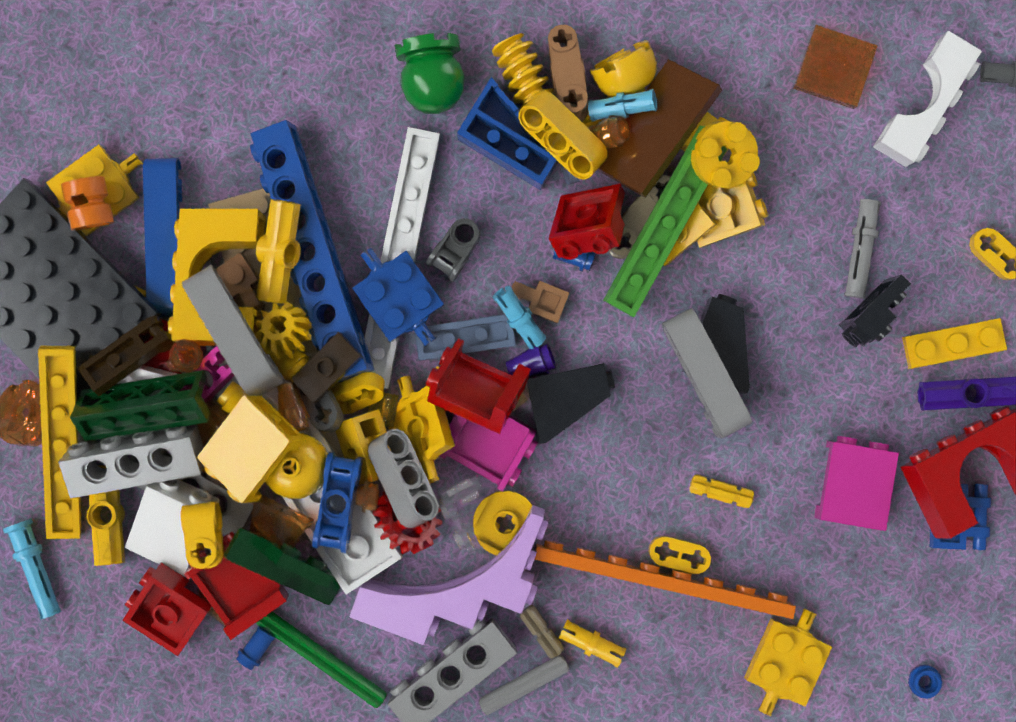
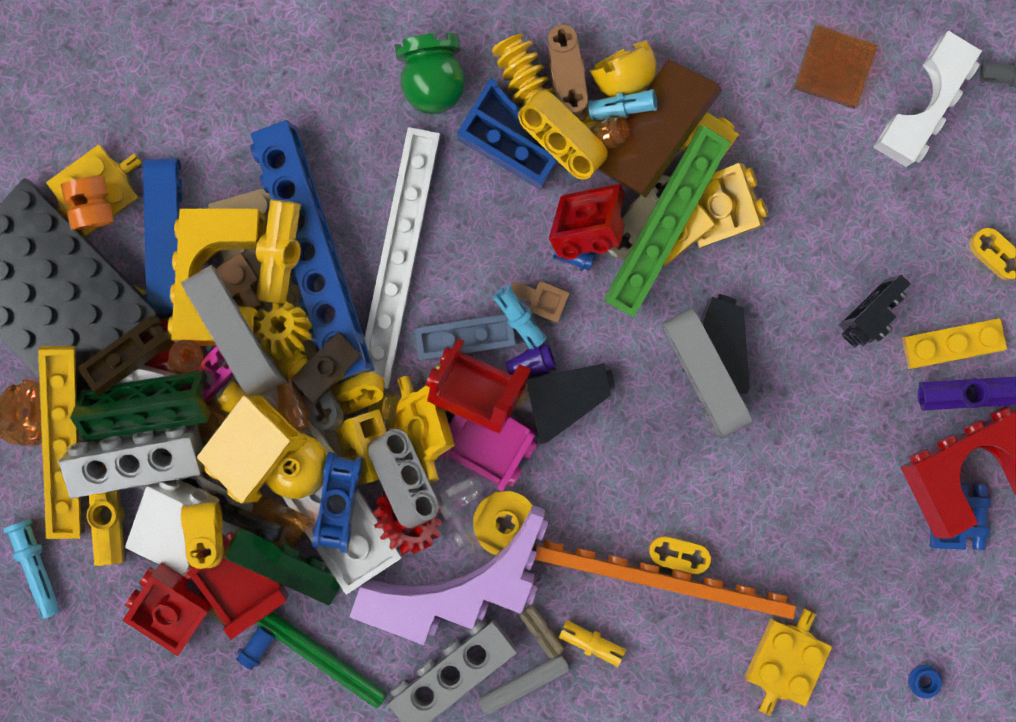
blue plate [352,248,444,347] -> none
clear orange plate [356,480,379,513] -> none
dark grey piece [425,218,480,282] -> none
yellow axle [689,474,754,508] -> none
yellow plate [691,121,760,189] -> none
dark pink panel [814,436,899,531] -> none
light grey pin [844,199,881,299] -> none
none -> black axle [222,503,283,542]

